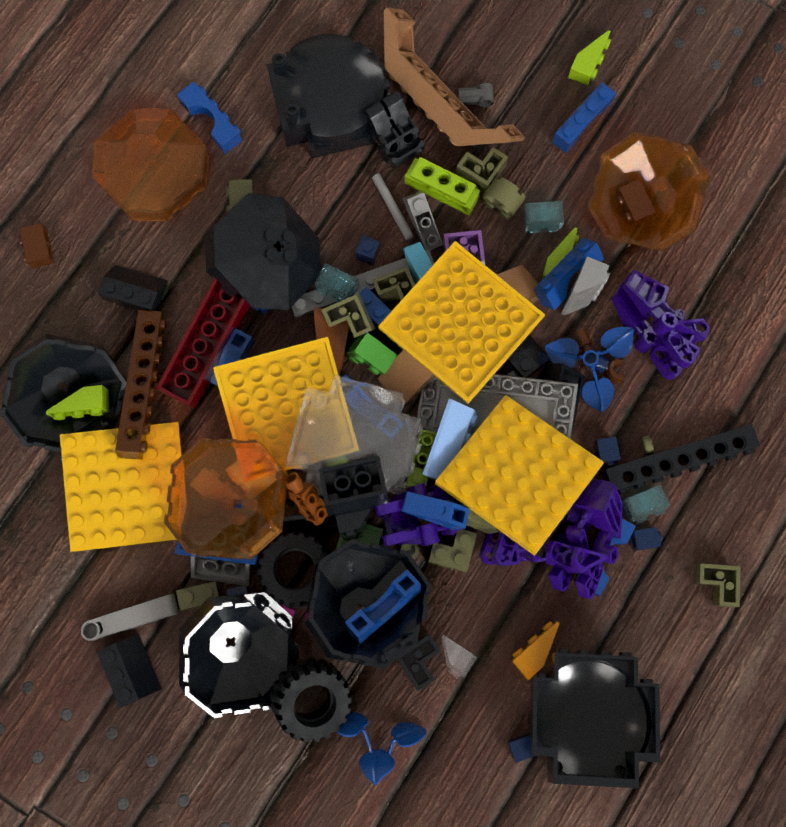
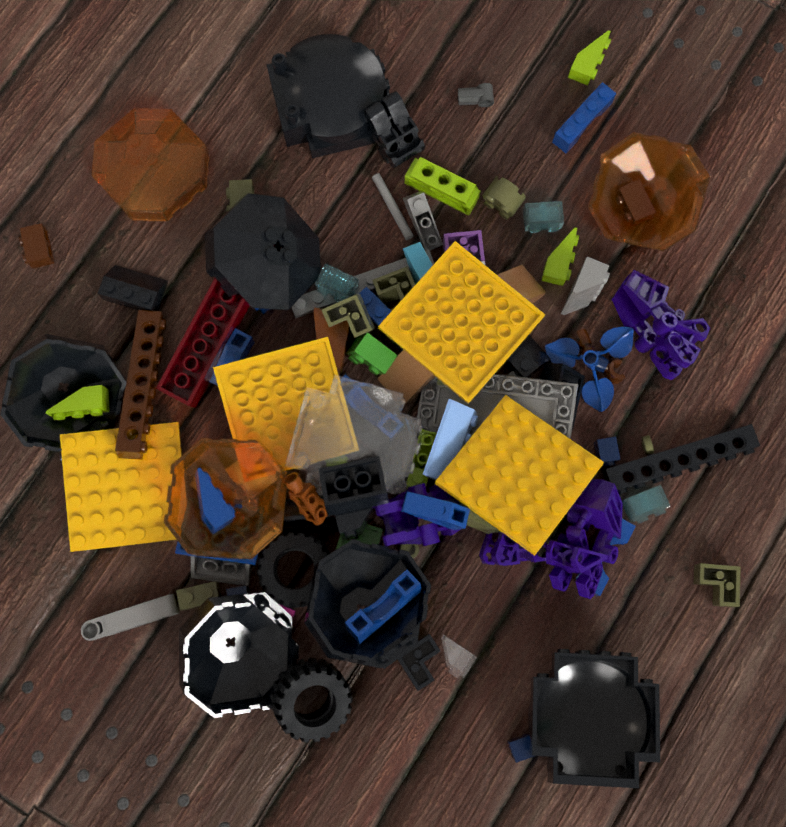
black slope [97,634,162,708] -> none
blue arch [177,82,242,154] -> none
blue plant [337,712,427,785] -> none
dark blue brick [355,235,380,266] -> none
medium nougat slope [384,8,525,146] -> none
olive brick [428,529,477,573] -> none
olive brick [456,147,508,193] -> none
light orange slope [510,621,560,680] -> none
blue arch [533,238,604,310] -> none
dark blue brick [631,527,662,551] -> none
none -> blue slope [195,468,235,534]

